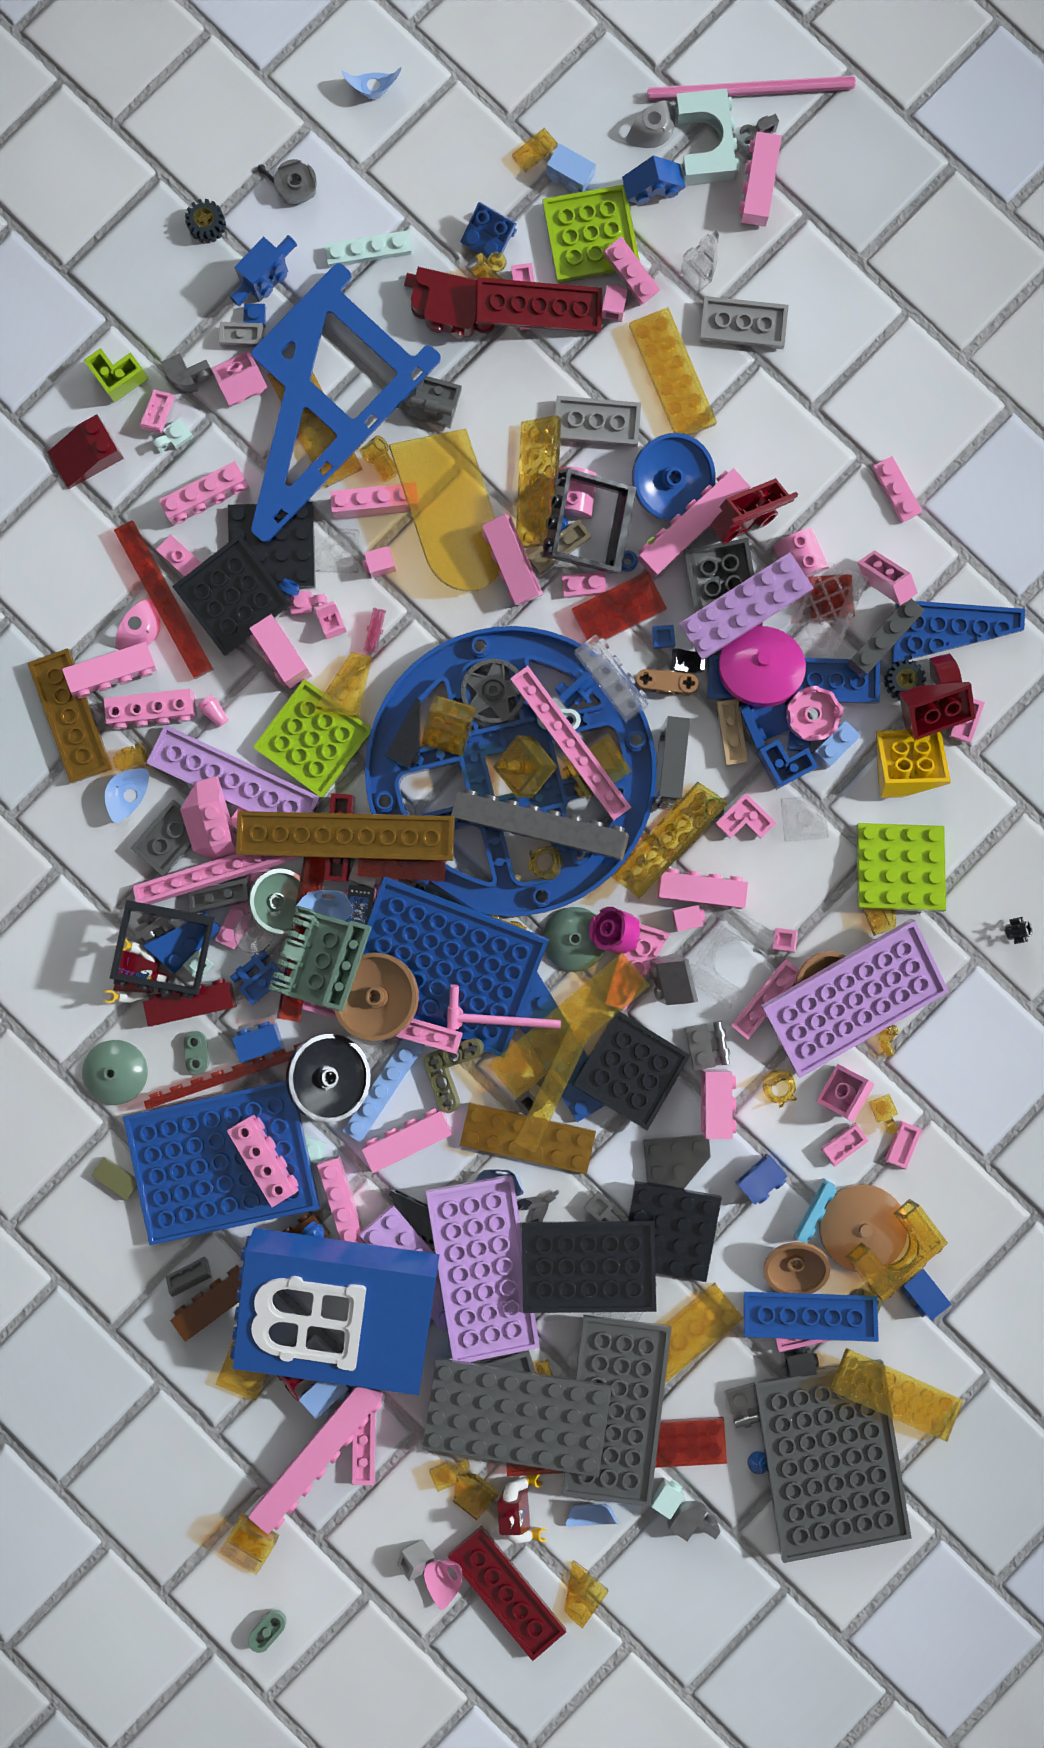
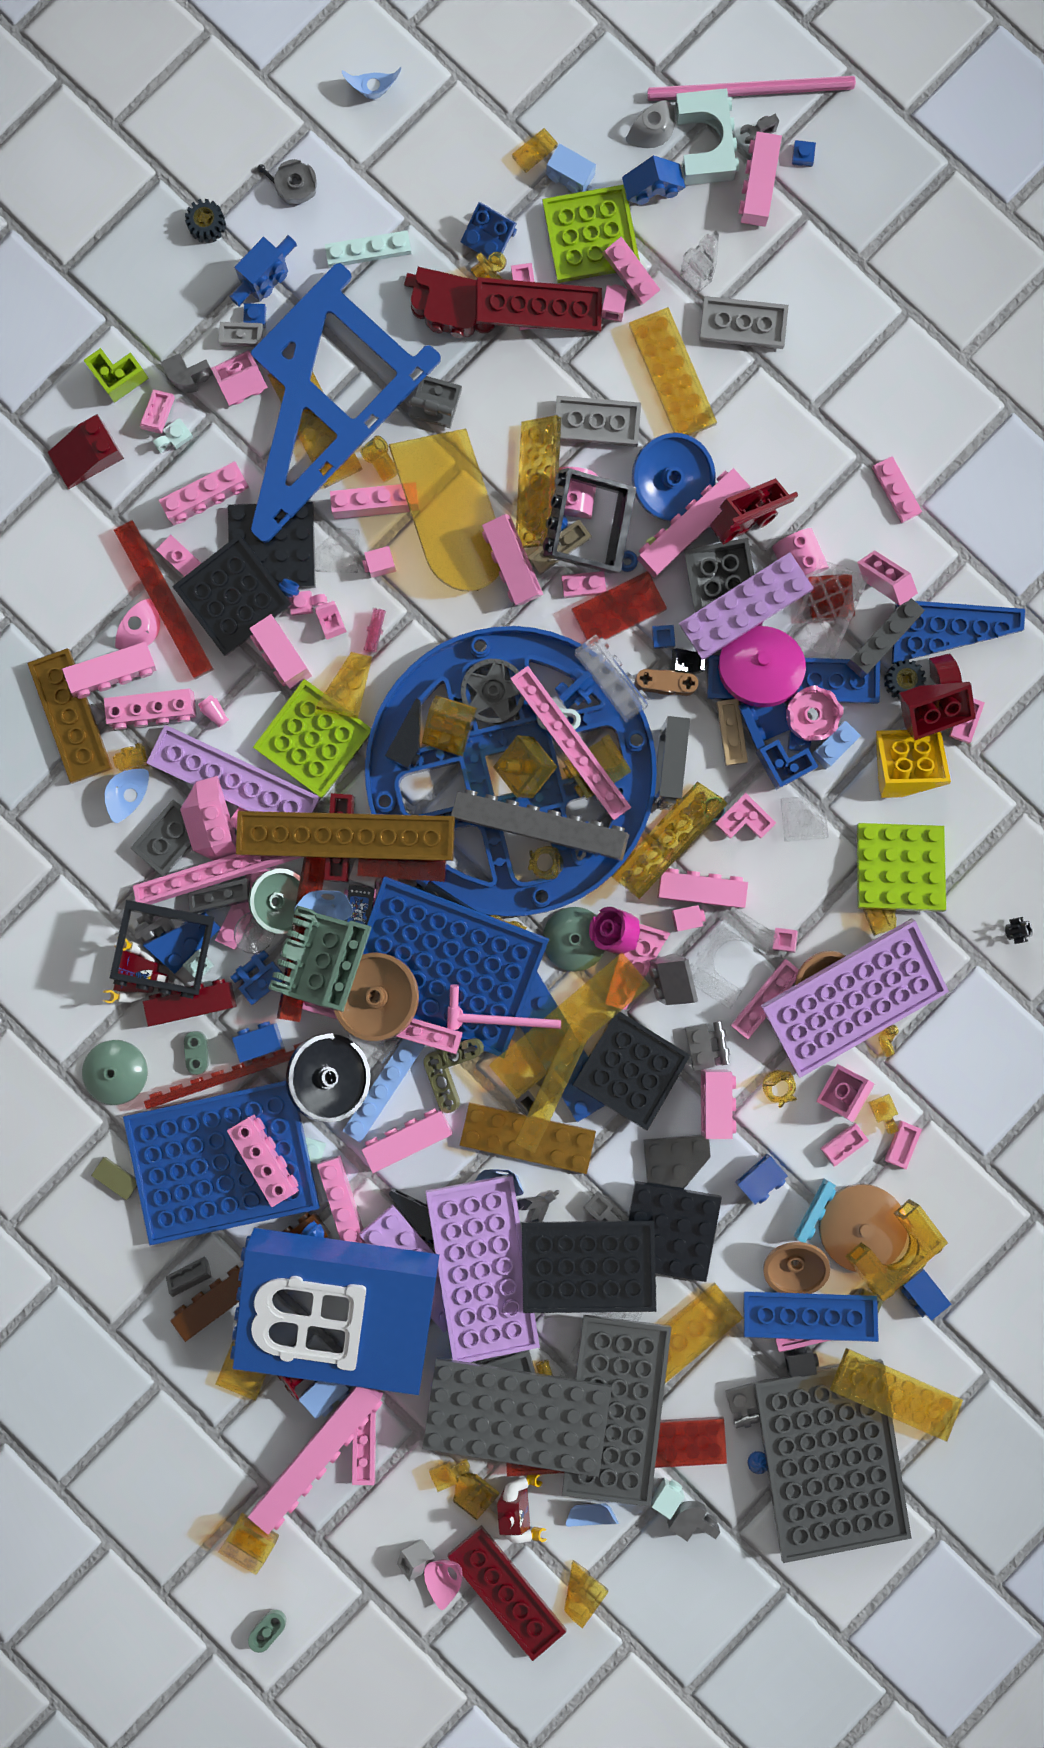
none -> blue plate [792,140,816,167]

